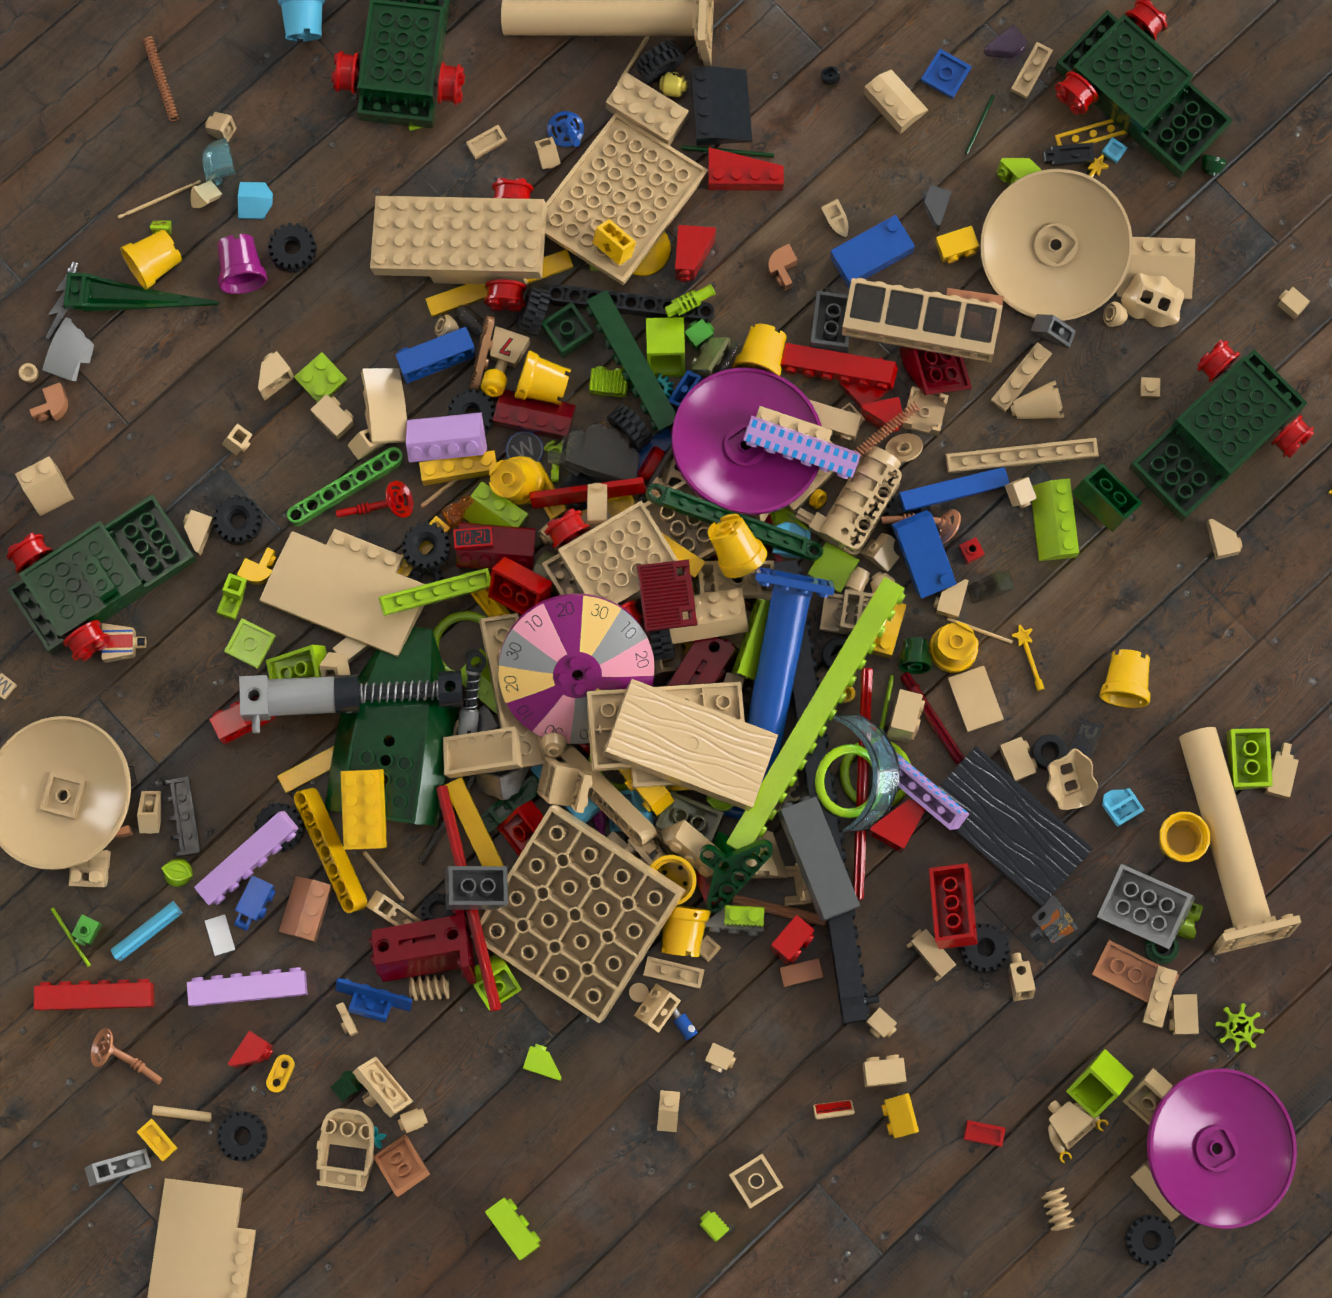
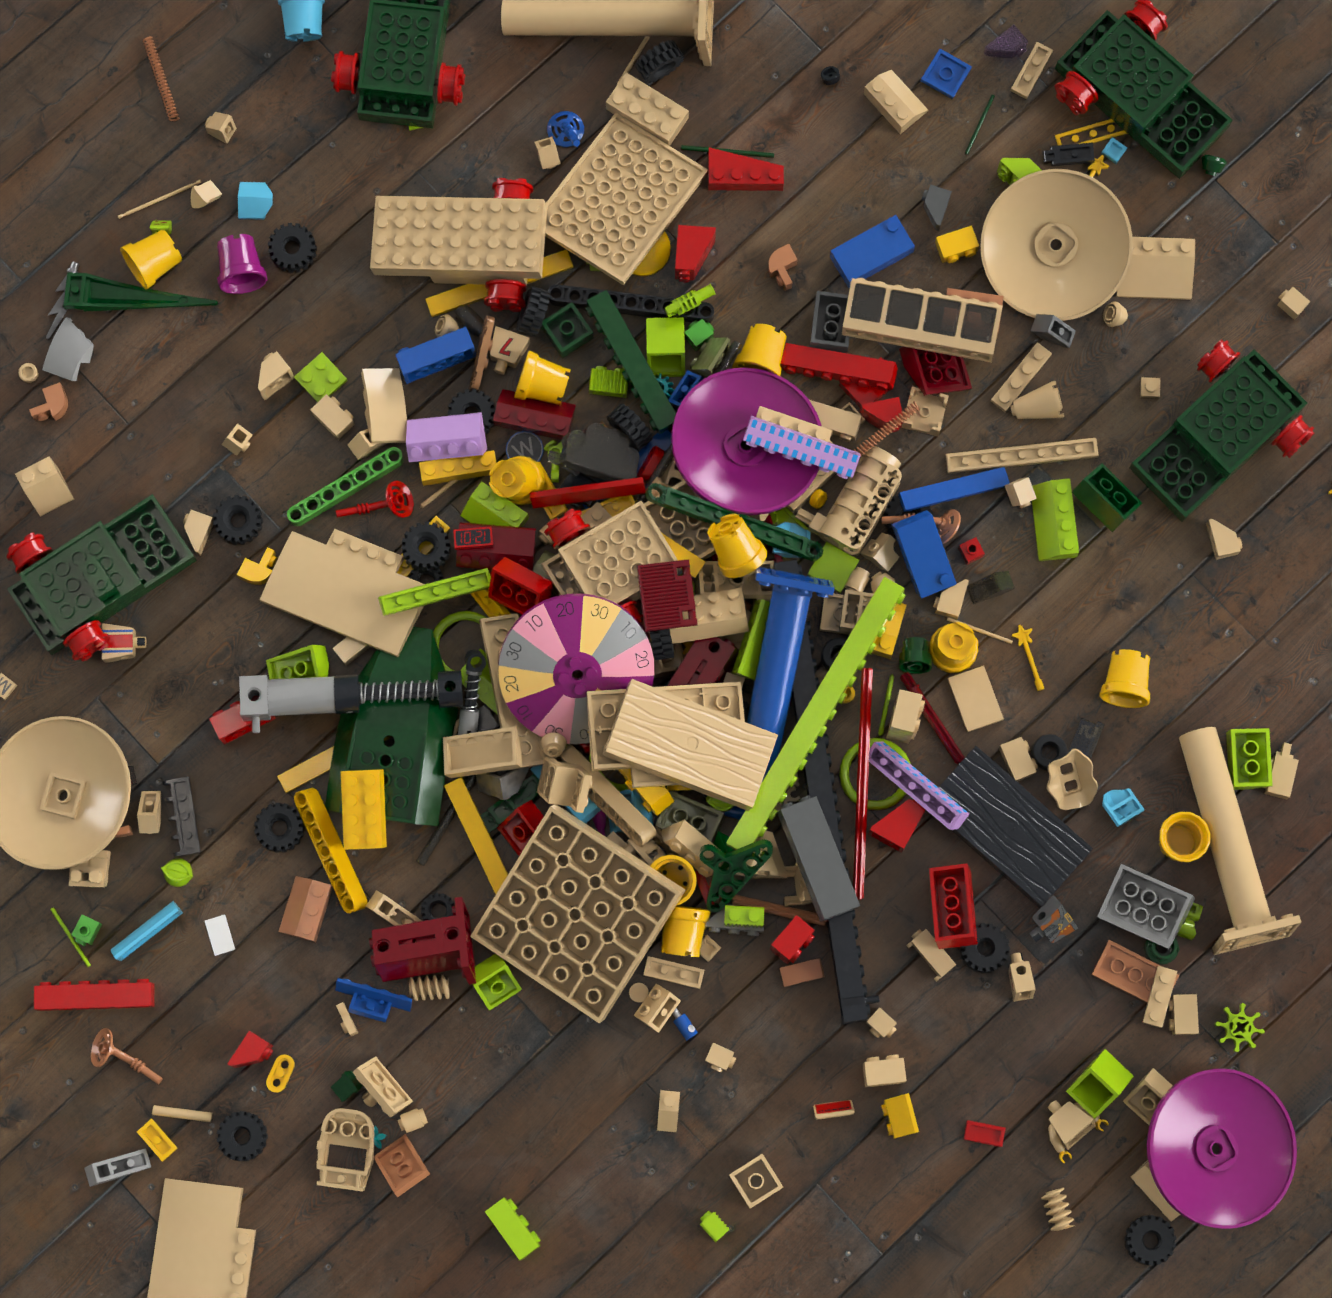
lavender brick [187,968,308,1007] -> none
lavender brick [194,811,299,905] -> none
clear light blue brick [202,138,236,185] -> none
lime slope [217,573,247,620] -> none
lime tile [224,618,276,670] -> none
blue brick [234,875,276,931] -> none
tan slope [319,652,351,677] -> none
tan axle [363,851,404,901] -> none
red axle [437,785,501,1012] -> none
clear orange pin [441,495,474,528] -> none
dark grey brick [445,866,508,910] -> none
tan tile [466,125,508,160] -> none
yellow head [481,369,507,397] -> none
lime slope [523,1044,562,1081] -> none
tan slope [587,483,608,524] -> none
yellow brick [592,219,636,265] -> none
light yellow head [659,72,688,97] -> none
black slope [691,66,752,146] -> none
lime wedge [815,744,884,818] -> none
tan plate [821,199,849,237] -> none
clear light blue windscreen [834,714,900,833] -> none
tan dish [885,433,923,462] -> none
tan piece [1121,273,1184,327] -> none

